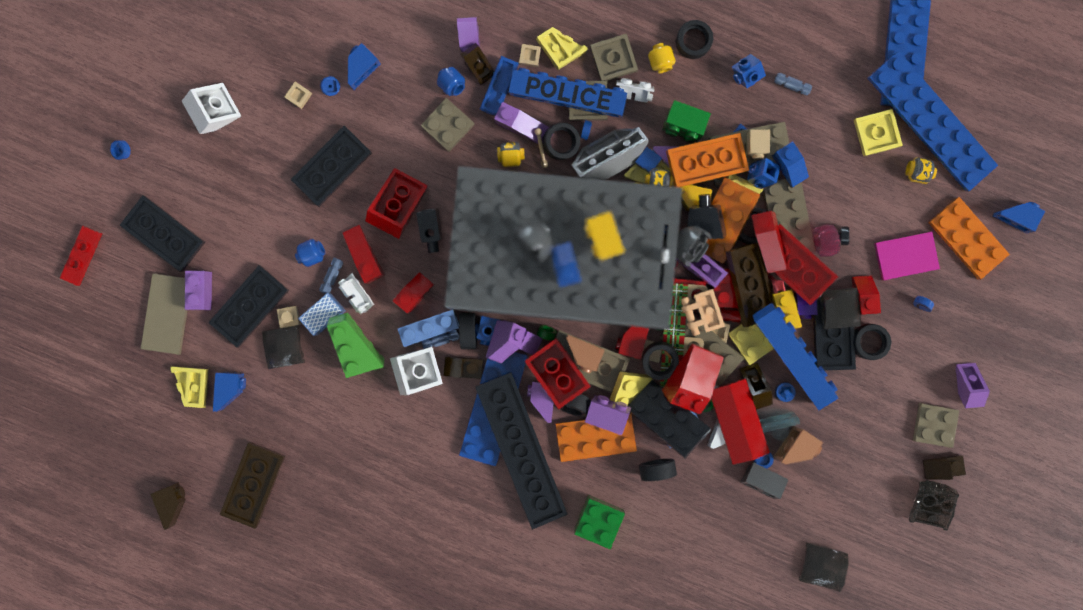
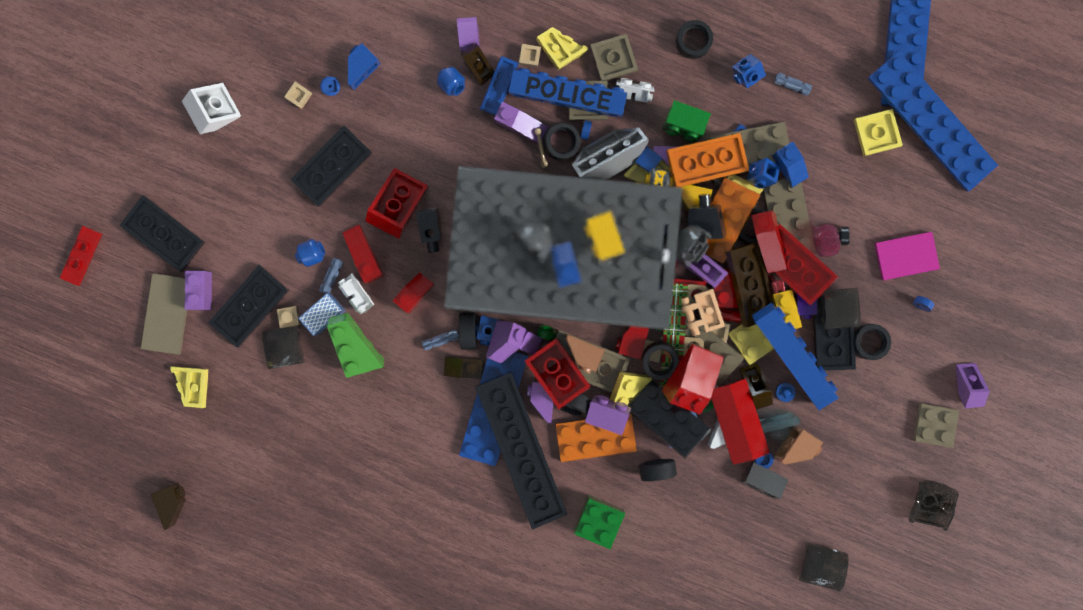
blue tile [110,140,130,160] -> none
blue slope [213,372,246,412] -> none
dark brown plate [220,442,285,529] -> none
white slope [390,347,443,395] -> none
medium blue brick [398,310,459,347] -> none
dark tan plate [421,98,475,152] -> none
yellow head [497,142,525,167] -> none
yellow head [648,43,676,74] -> none
tan brick [746,130,770,159] -> none
red slope [852,276,881,315] -> none
head [905,157,937,184] -> none
dark brown slope [923,455,966,480] -> none
orange plate [928,197,1010,280] -> none
blue slope [992,202,1045,233] -> none

